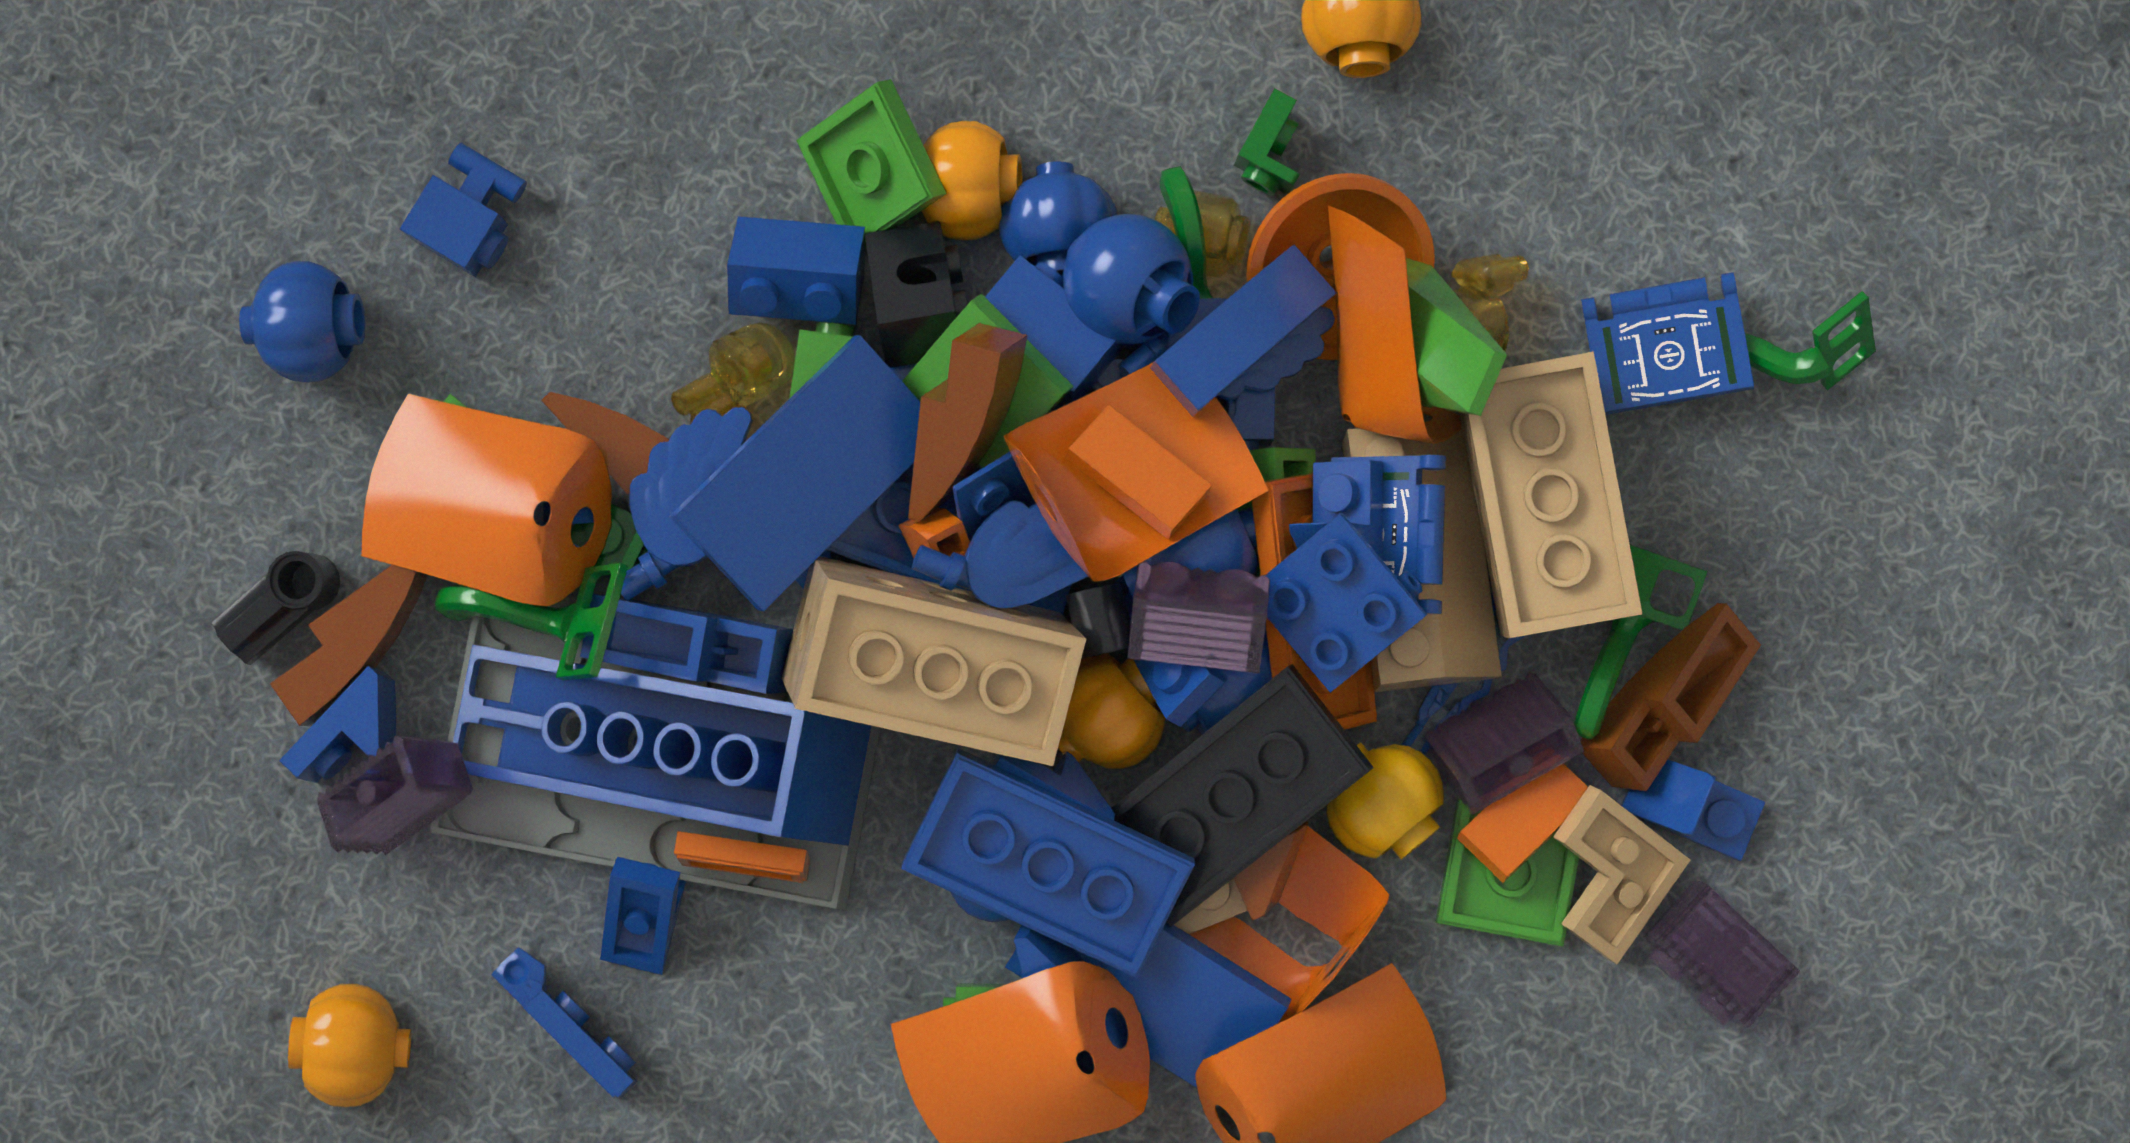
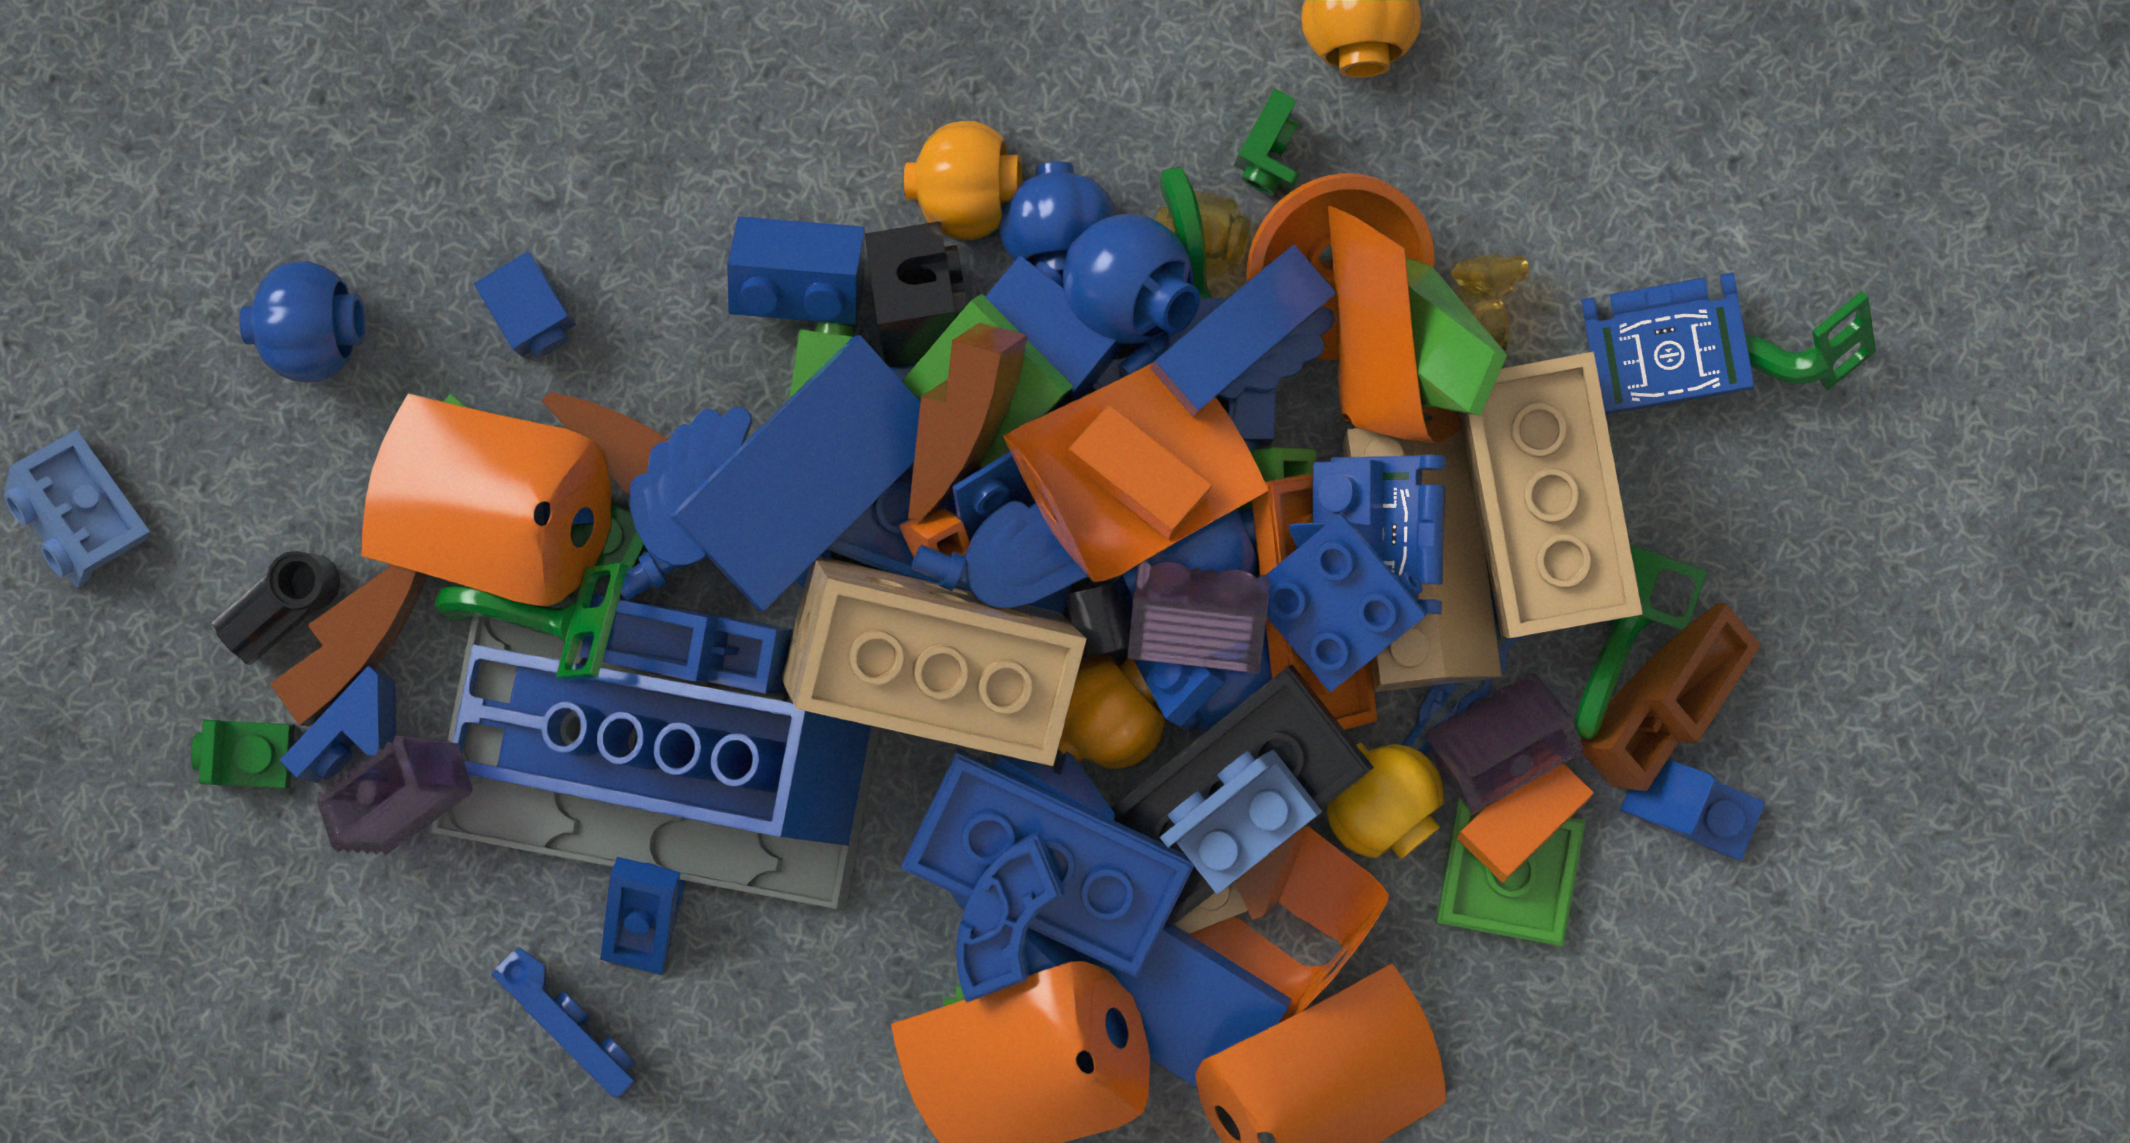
light orange plant [288,984,412,1108] -> none
blue brick [400,143,527,278] -> none
clear yellow piece [671,323,795,425] -> none
orange tile [674,831,810,883] -> none
bright green tile [796,79,947,248] -> none
tan plate [1553,785,1691,964] -> none
clear purple brick [1643,880,1800,1028] -> none
none -> medium blue bracket [3,429,150,588]
none -> green bracket [191,720,294,788]
none -> blue brick [473,251,576,358]
none -> blue tile [956,831,1065,1003]
none -> medium blue bracket [1160,750,1322,894]

